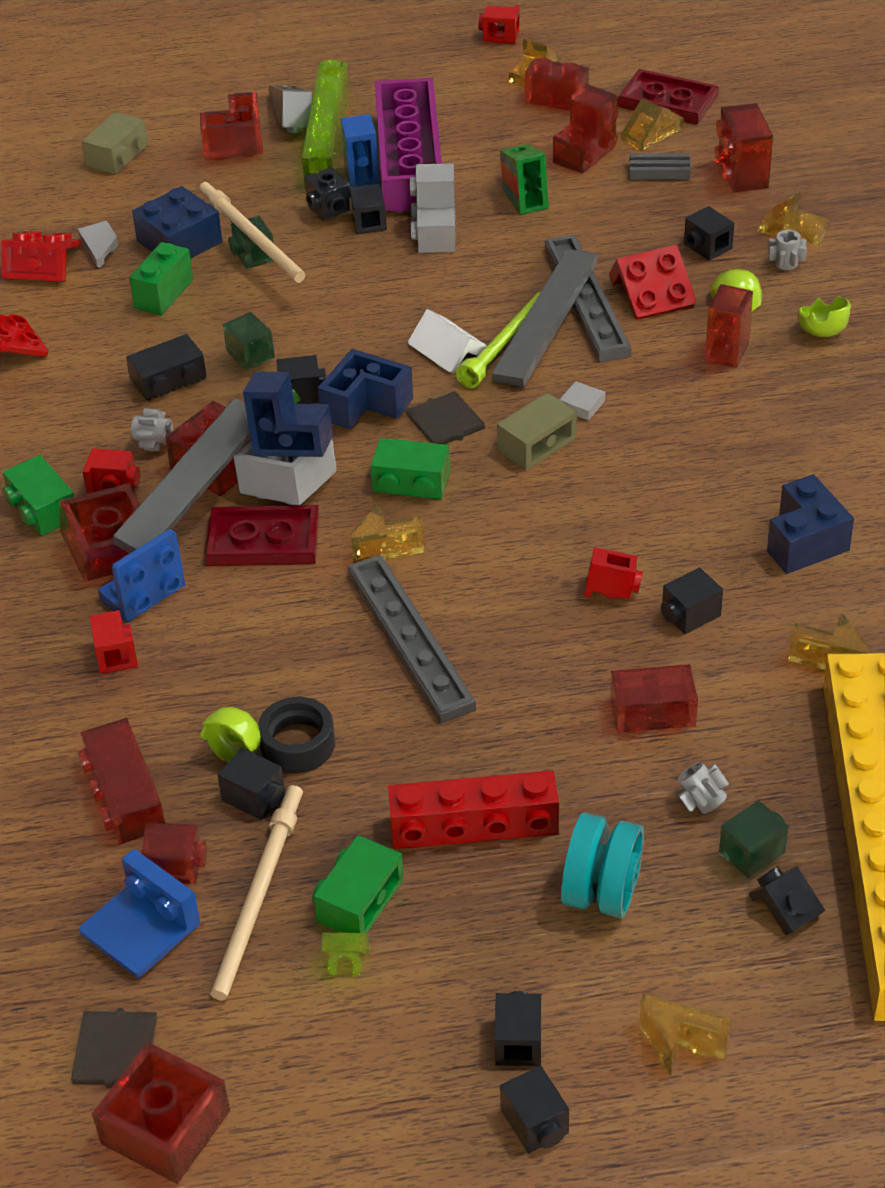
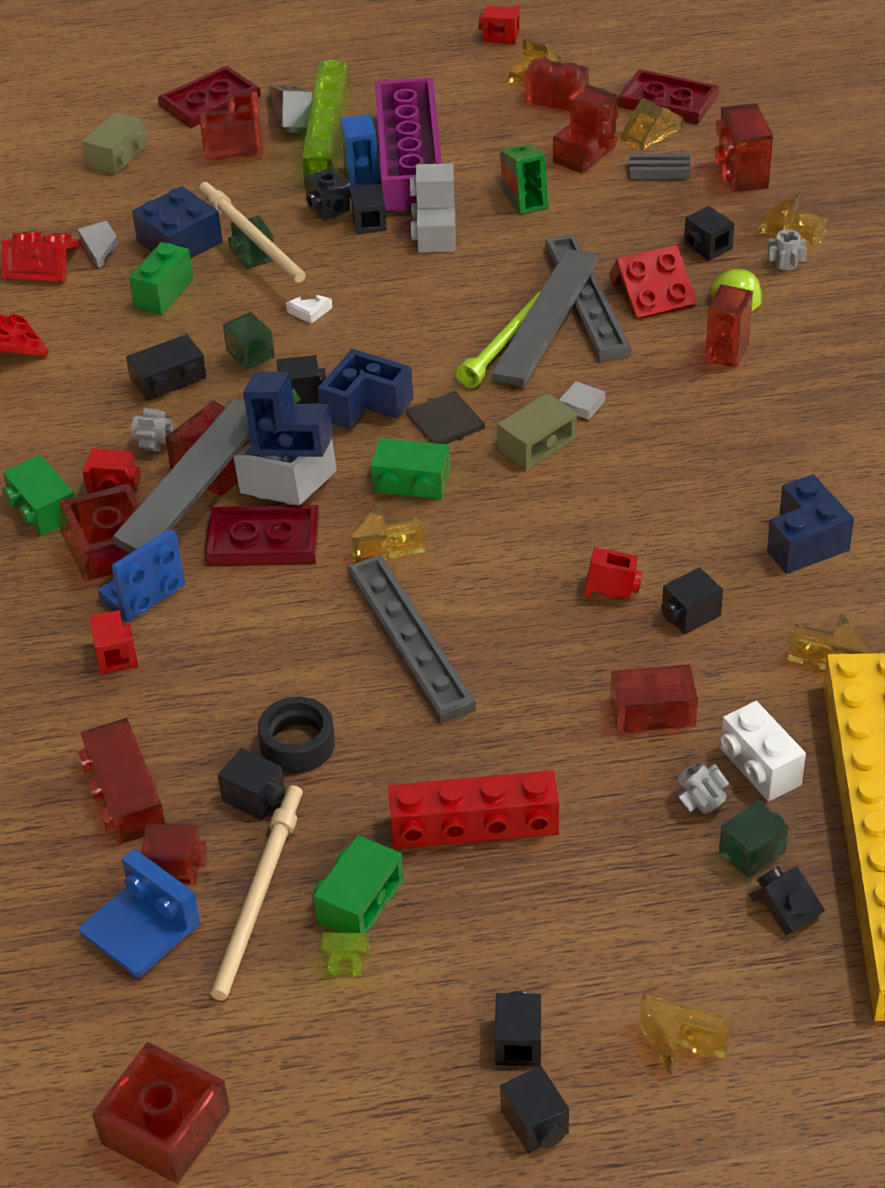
clear smoke piece [71,1008,158,1089] -> none
lime hair [200,707,261,762] -> none
white panel [408,309,487,374] -> none
teal wheel [561,812,644,919] -> none
lime hair [797,296,851,337] -> none
none -> dark red tile [158,66,261,128]
none -> white tile [286,295,332,324]
none -> white brick [720,701,806,802]

